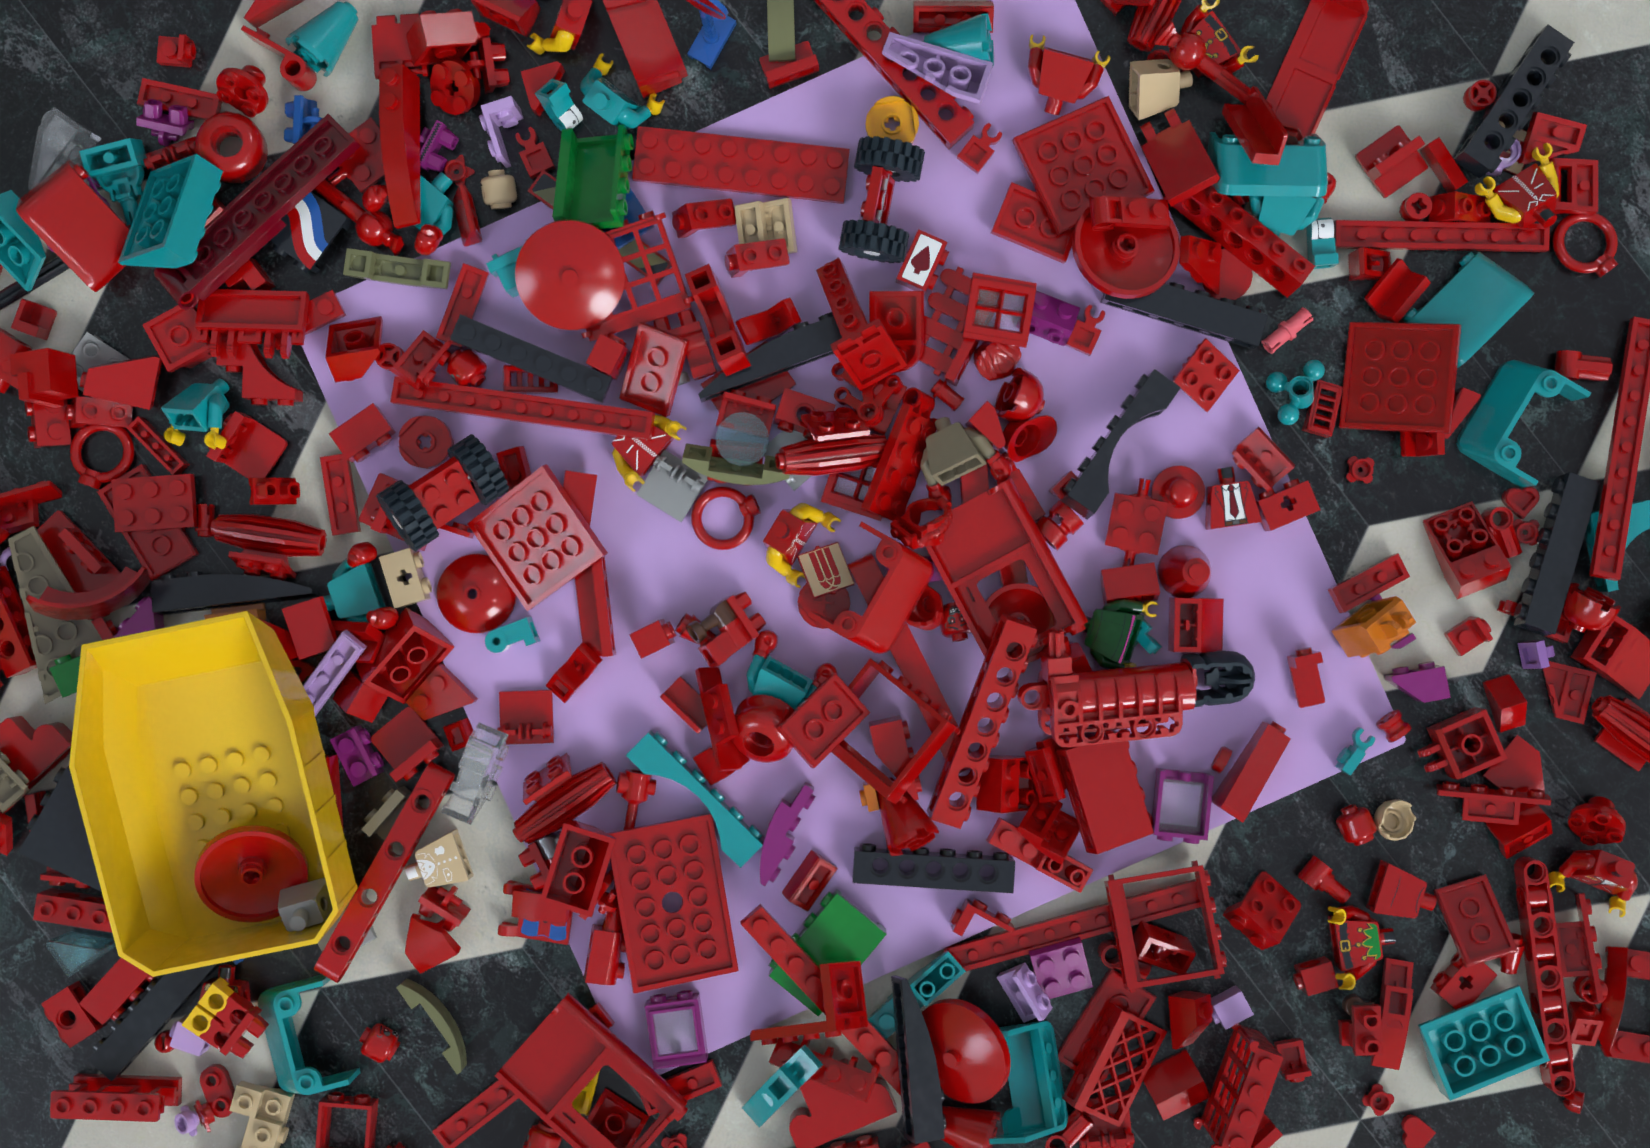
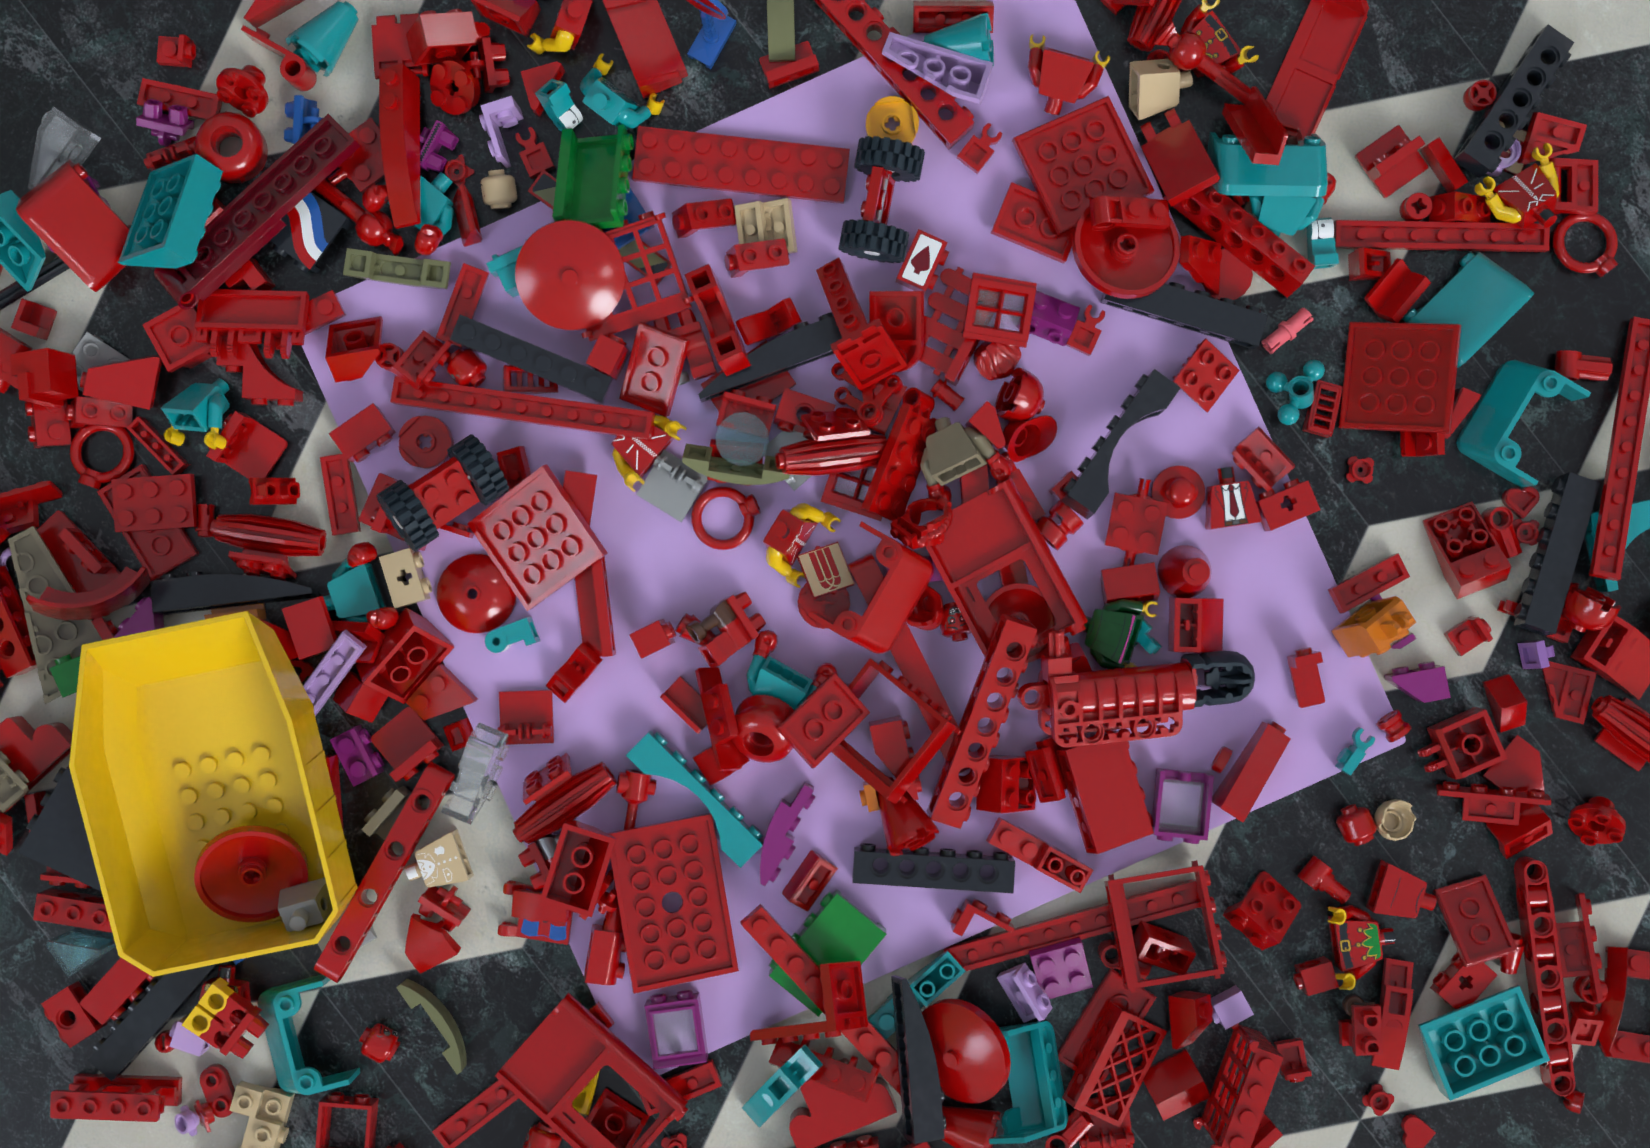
teal brick [79,138,147,226] -> none
red slope [1017,795,1080,865] -> none
red torso [1548,850,1638,917] -> none

